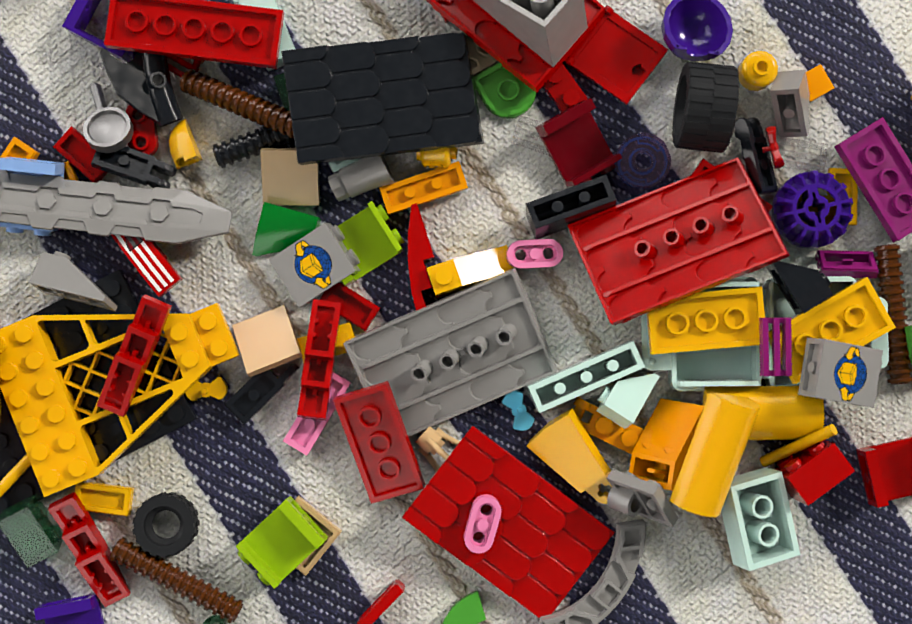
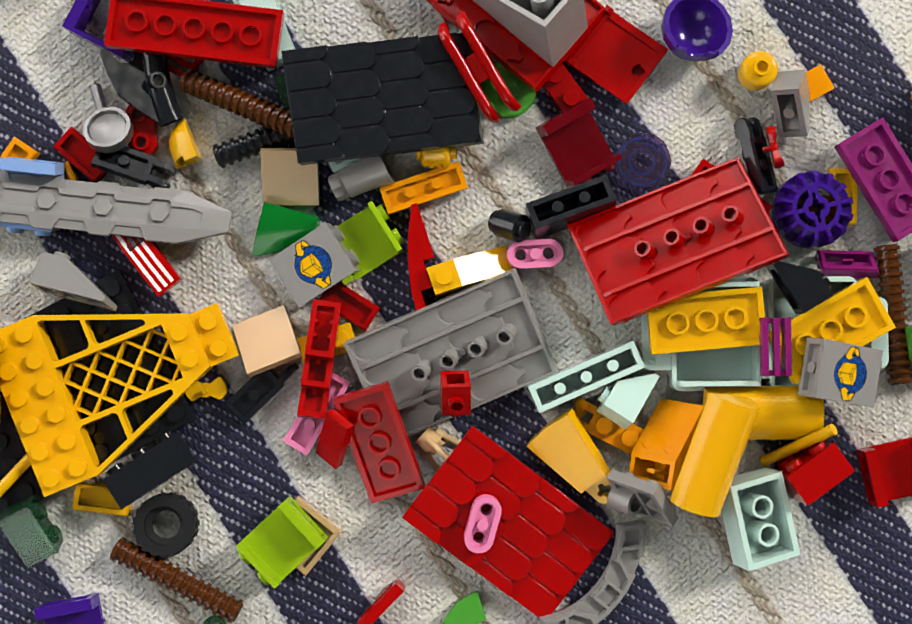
red slope [48,492,130,607] -> none
red slope [97,294,172,417] -> none
medium azure piece [501,390,535,431] -> none
black tyre [672,61,739,153] -> none
none -> black brick [103,431,198,509]
none -> red tile [315,408,354,469]
none -> red piece [437,11,521,123]
none -> red brick [440,370,471,417]
none -> black brick [488,209,531,243]

